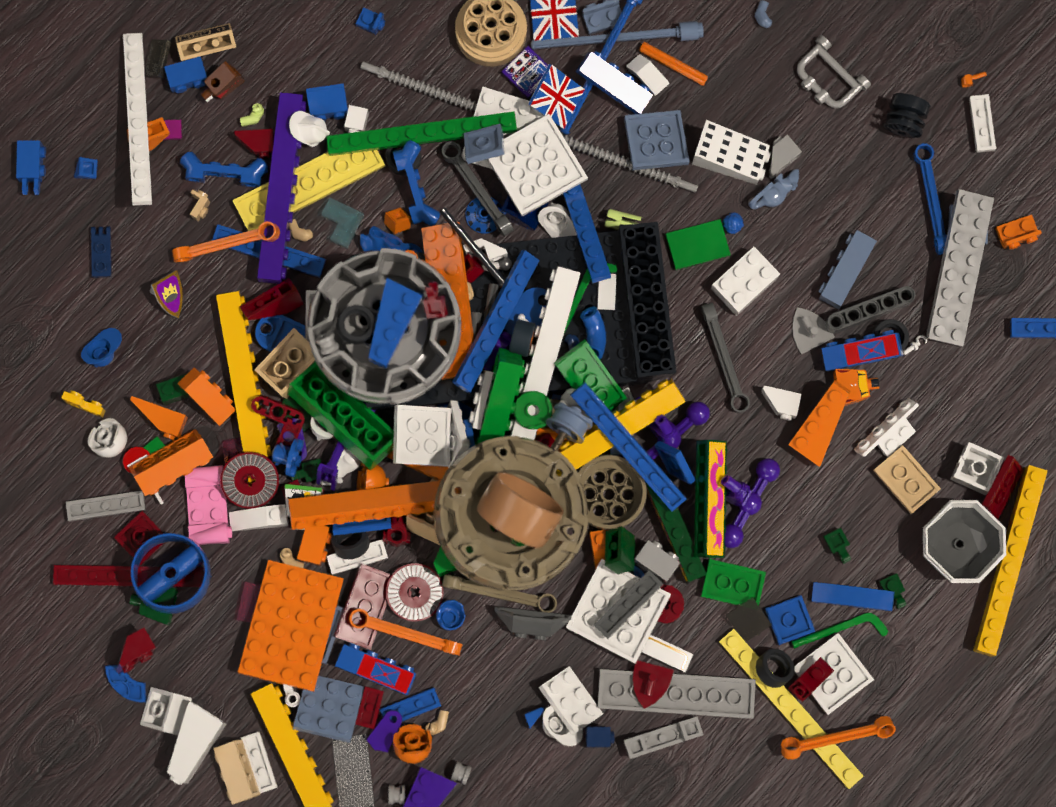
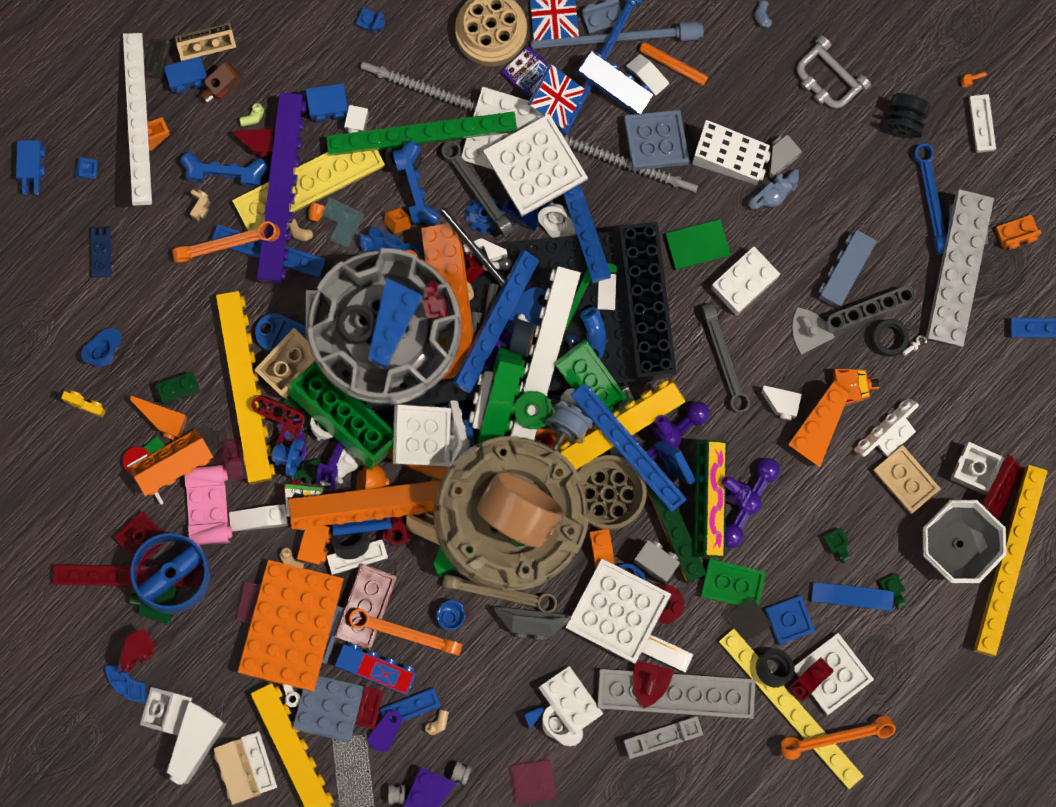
light grey plate [66,491,146,522] -> none
white cylinder [88,418,127,458] -> none
shield [150,270,183,318] -> none
magenta tile [164,120,182,140] -> none
orange brick [177,368,236,426] -> none
piece [220,451,279,509] -> none
dark red slope [240,278,304,321] -> none
white piece [289,111,330,147] -> none
light grey wheel [315,332,339,355] -> none
piece [386,563,444,622] -> none
orange cylinder [393,724,432,764] -> none
sand blue plate [464,124,505,164] -> none
dark blue brick [586,727,614,748] -> none
dark grey plate [594,570,664,639] -> none
yellowish green arm [604,209,642,231] -> none
dark green brick [605,526,635,575] -> none
blue piece [723,212,744,234] -> none
green piece [791,613,888,649] -> none
blue brick [821,330,903,372] -> none
none -> orange hose [308,202,326,222]
none -> clear pink tile [512,760,556,805]

